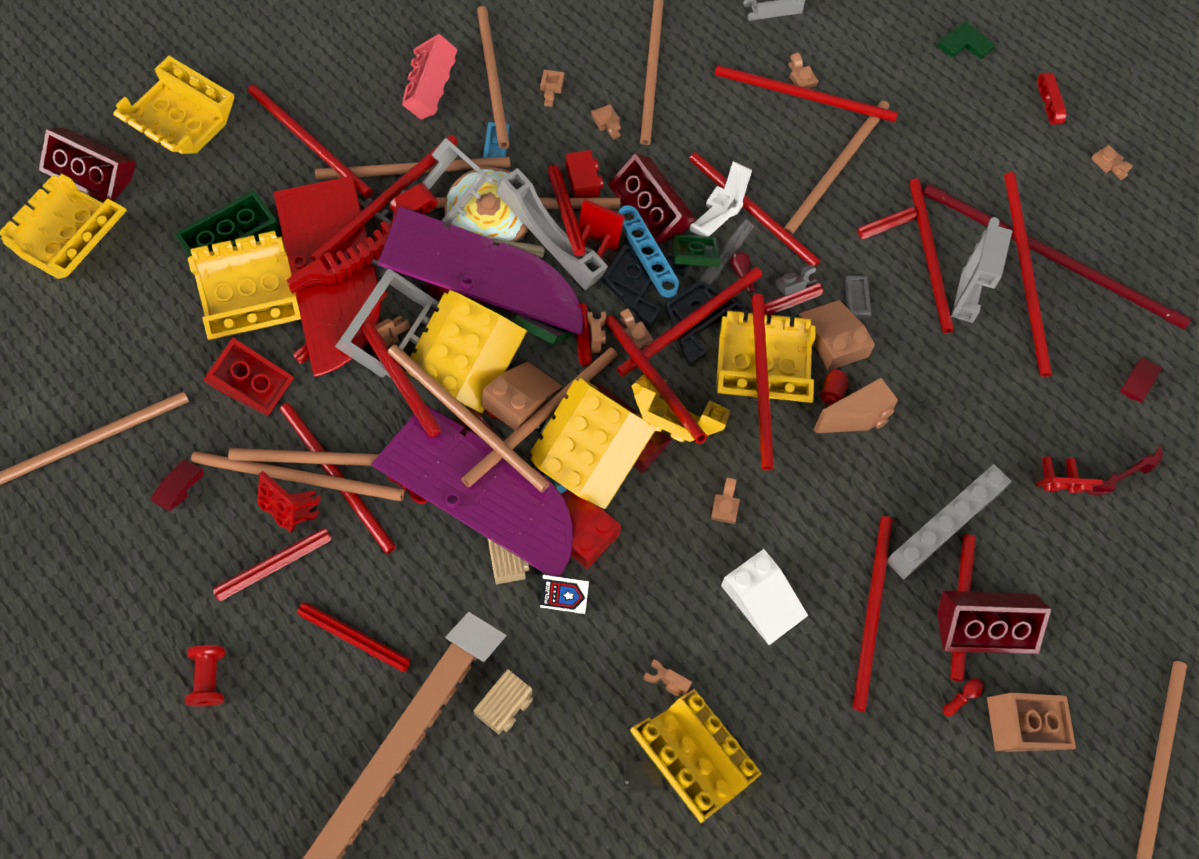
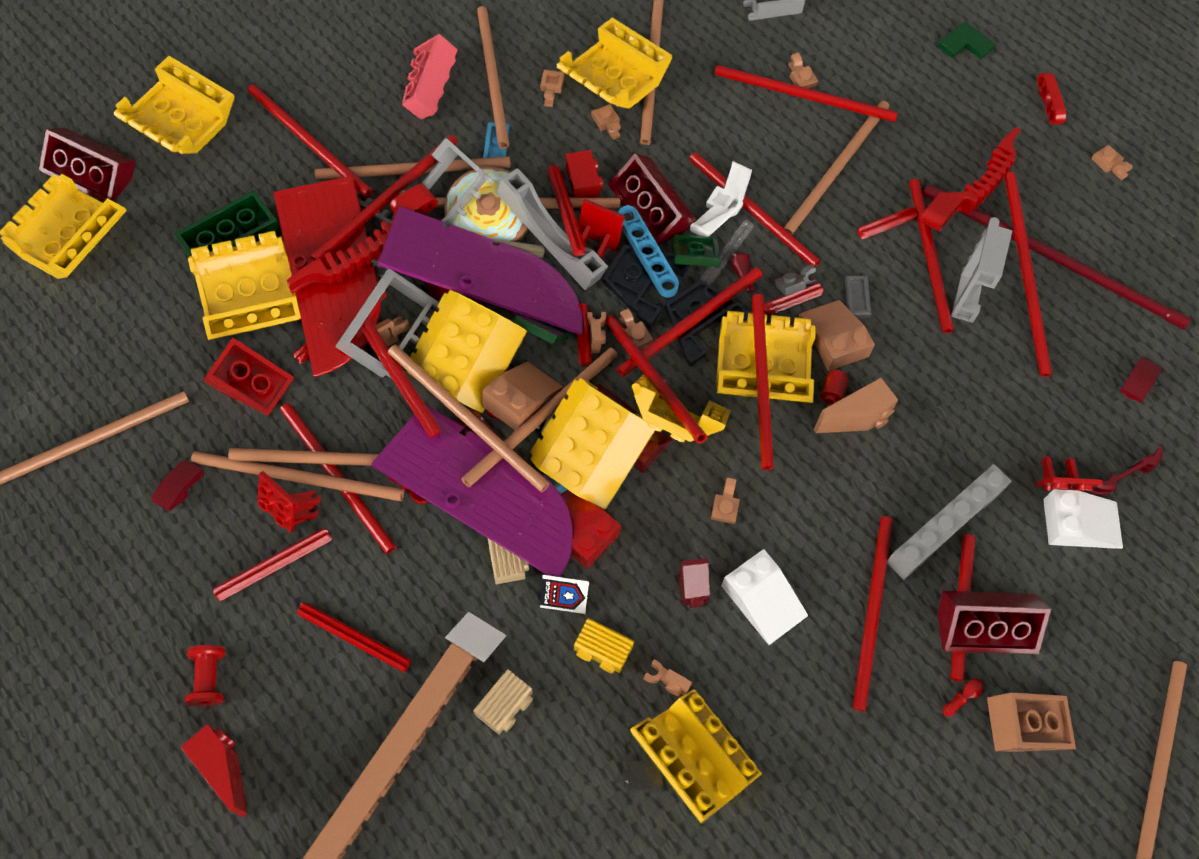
none -> red slope [180,724,248,817]
none -> yellow slope [557,18,672,109]
none -> yellow brick [574,618,634,674]
none -> slope [678,558,710,608]
none -> red piece [920,127,1021,232]
none -> white slope [1044,489,1123,549]

